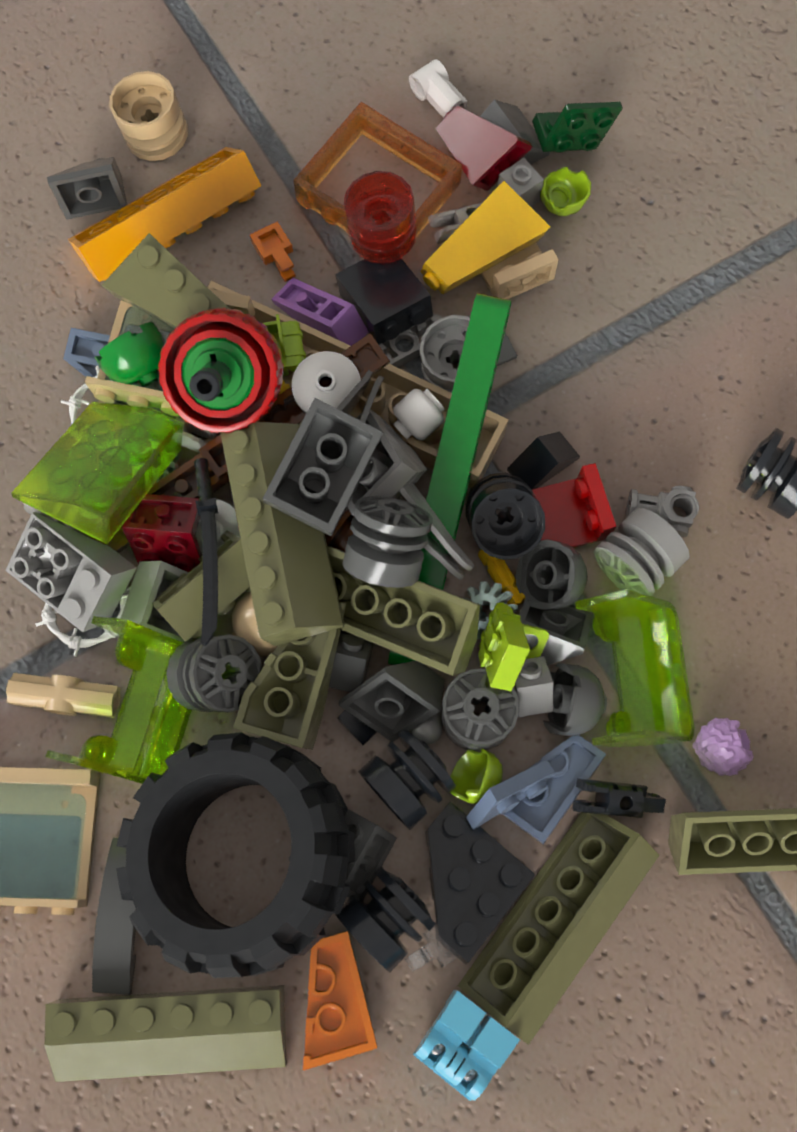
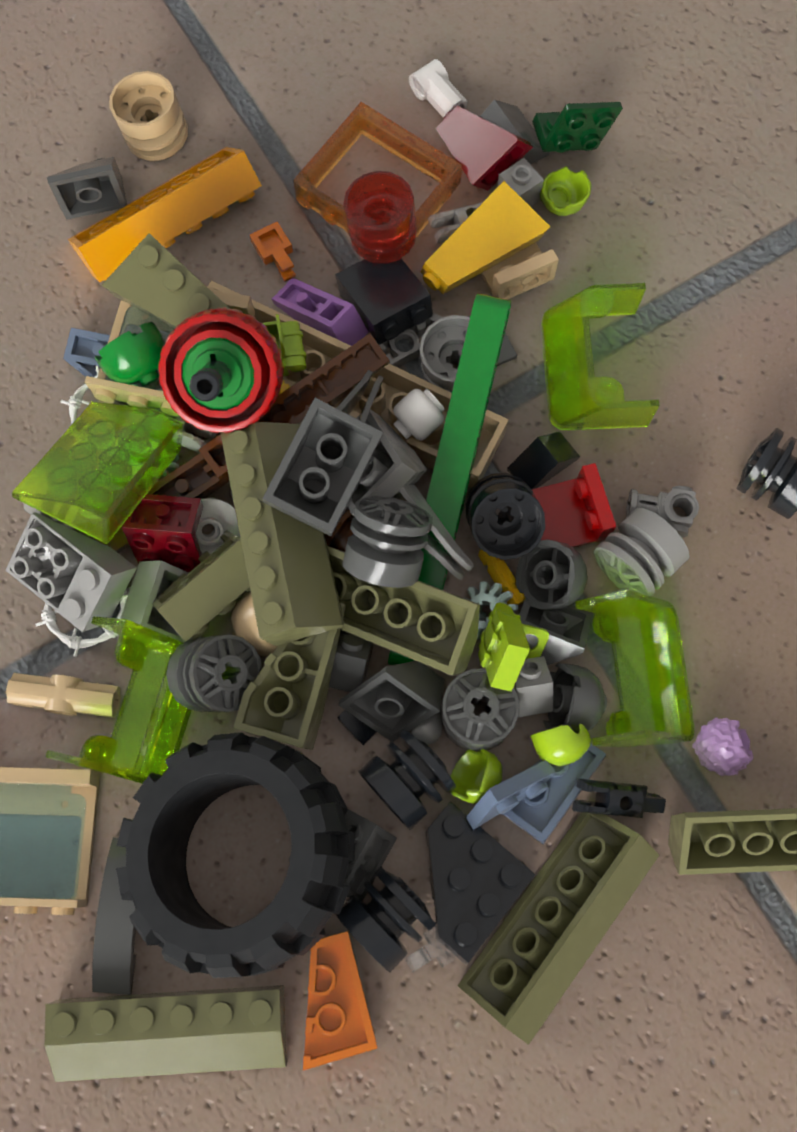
black sword [194,458,218,646] -> none
white dish [292,351,361,414] -> none
medium azure hips [413,990,520,1101] -> none
none -> lime hair [530,724,591,766]
none -> clear neon green windscreen [541,283,660,430]

